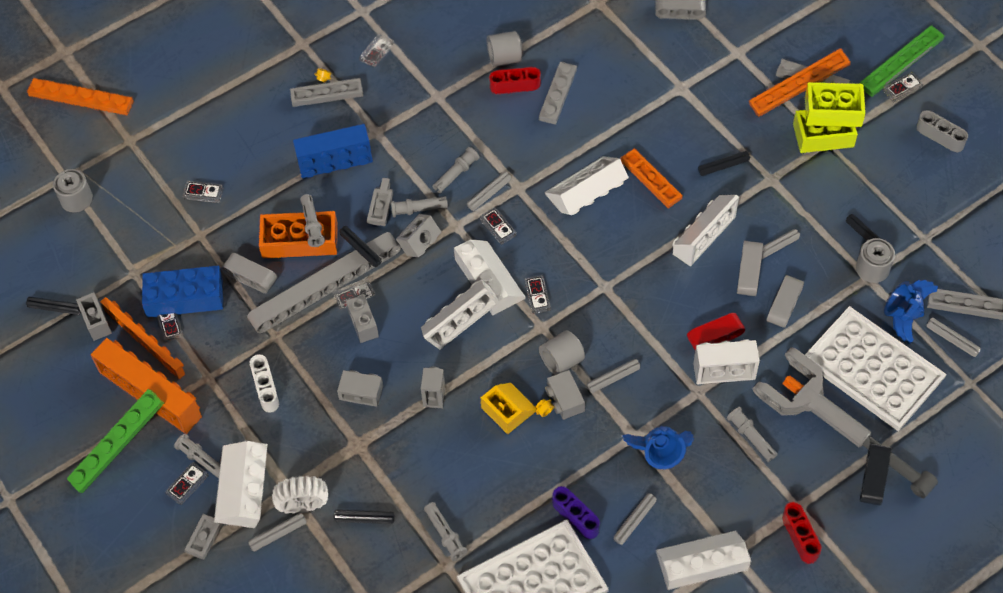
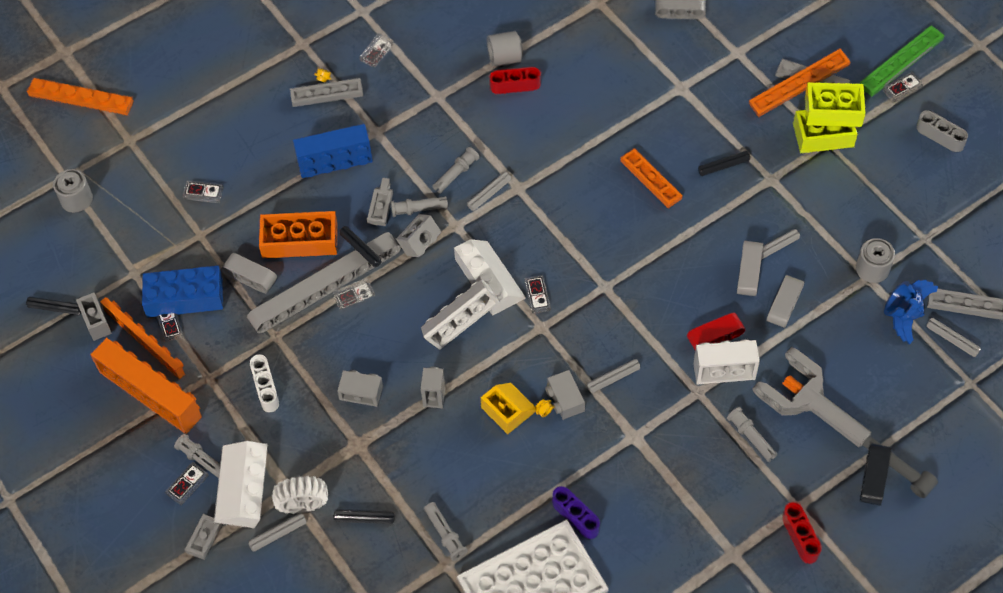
bright green plate [67,389,164,493] -> none
light grey pin [300,194,325,247] -> none
light grey brick [346,295,379,343] -> none
tile [480,207,516,245] -> none
light grey plate [539,62,577,125] -> none
light grey piece [539,330,585,375] -> none
white slope [545,156,629,215] -> none
light grey axle [614,493,656,545] -> none
blue helmet [623,426,694,470] -> none
white slope [656,531,751,590] -> none
white slope [672,195,739,266] -> none
white plate [805,306,946,431] -> none
black axle [846,214,881,241] -> none

